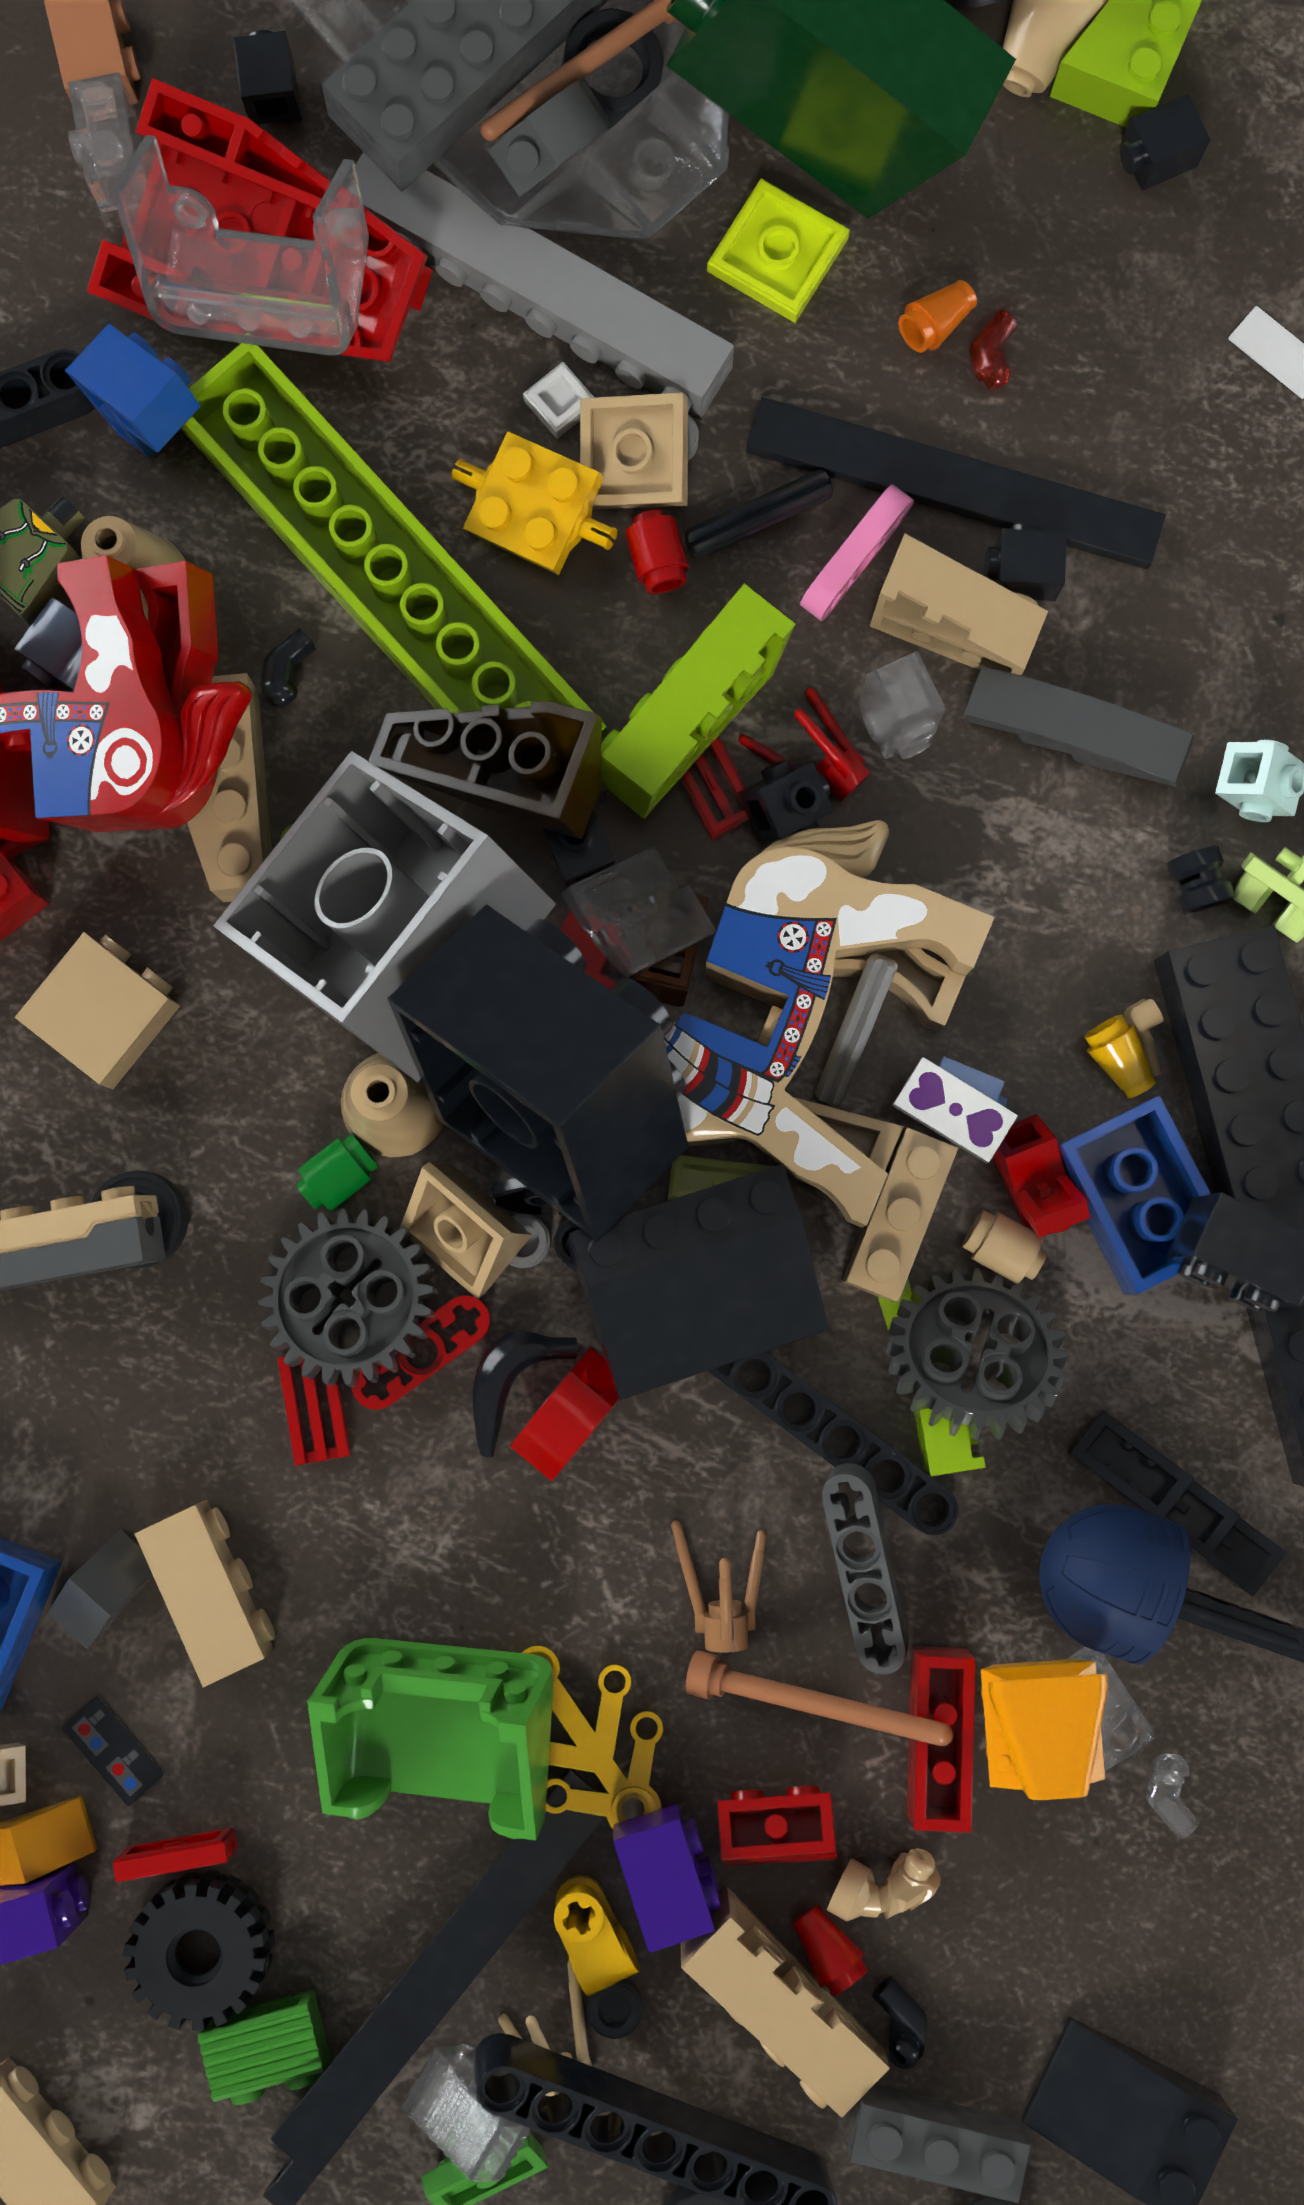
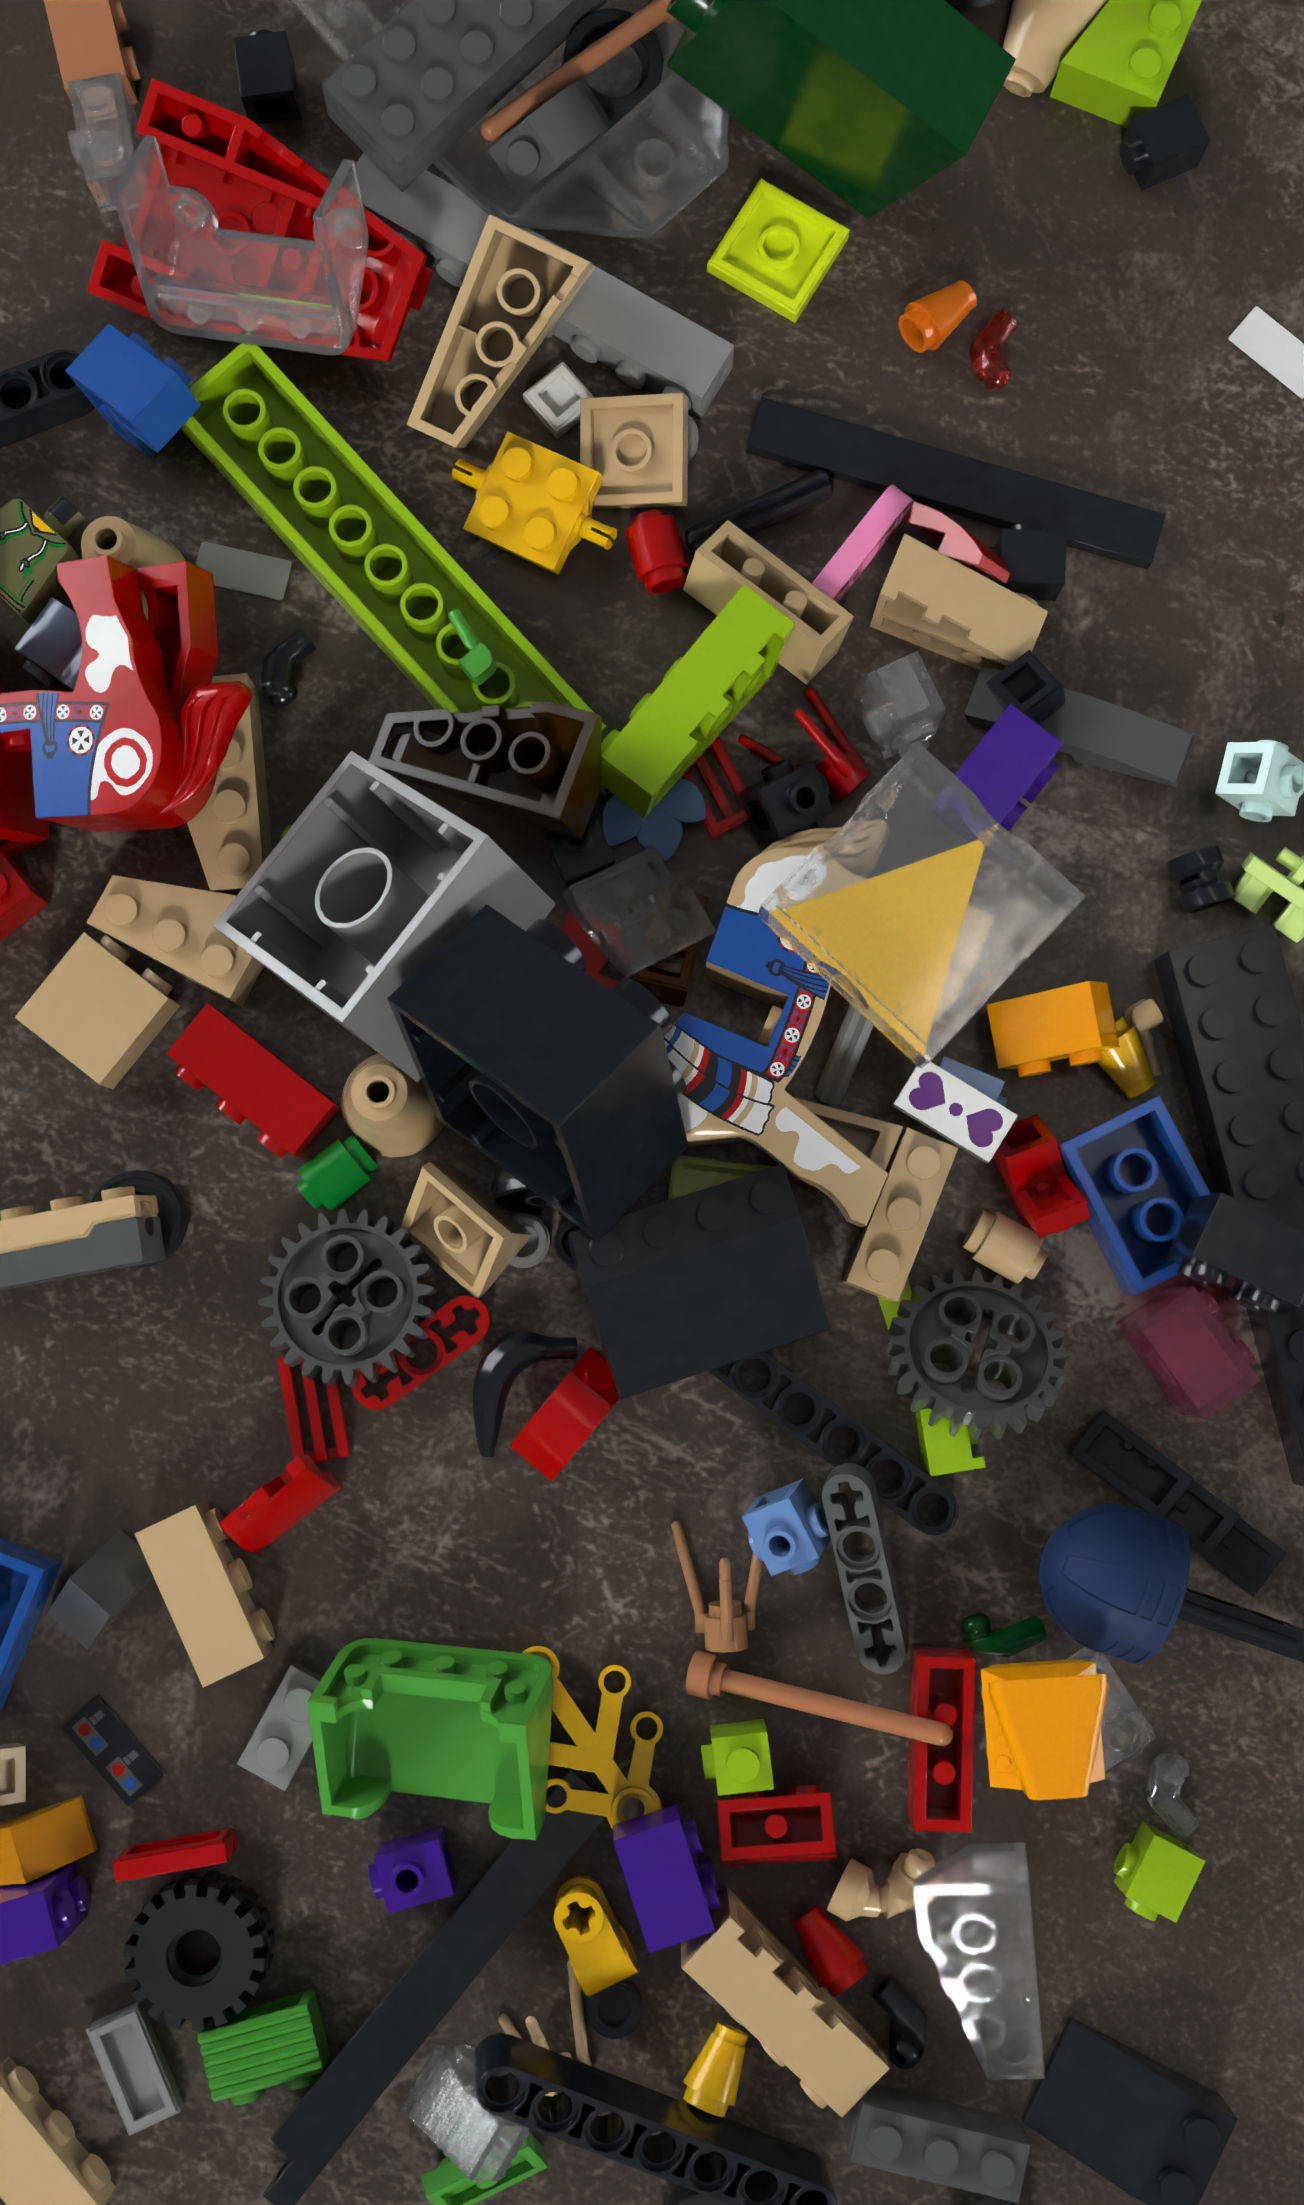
none -> tan wedge [86,875,264,1007]
none -> light grey tile [86,2001,185,2136]
none -> red brick [166,1003,341,1159]
none -> light grey sticker [196,542,292,600]
none -> red slope [219,1454,344,1555]
none -> light grey plate [237,1661,322,1791]
none -> dark purple brick [369,1826,459,1914]
none -> tan wedge [407,214,596,448]
none -> bright green hand [448,609,497,686]
none -> medium blue plate [602,778,706,862]
none -> tan brick [683,520,854,685]
none -> yellow cone [683,2021,749,2117]
none -> lime brick [701,1719,774,1796]
none -> medium blue brick [741,1478,831,1576]
none -> clear tile [758,741,1086,1069]
none -> slope [905,502,1010,584]
none -> clear wedge [914,1842,1045,2080]
none -> dark purple brick [930,703,1063,845]
none -> dark green arm [960,1613,1047,1658]
none -> black slope [986,650,1066,725]
none -> light orange brick [986,981,1120,1077]
none -> lime brick [1113,1821,1206,1923]
none -> clear pink brick [1115,1286,1261,1419]

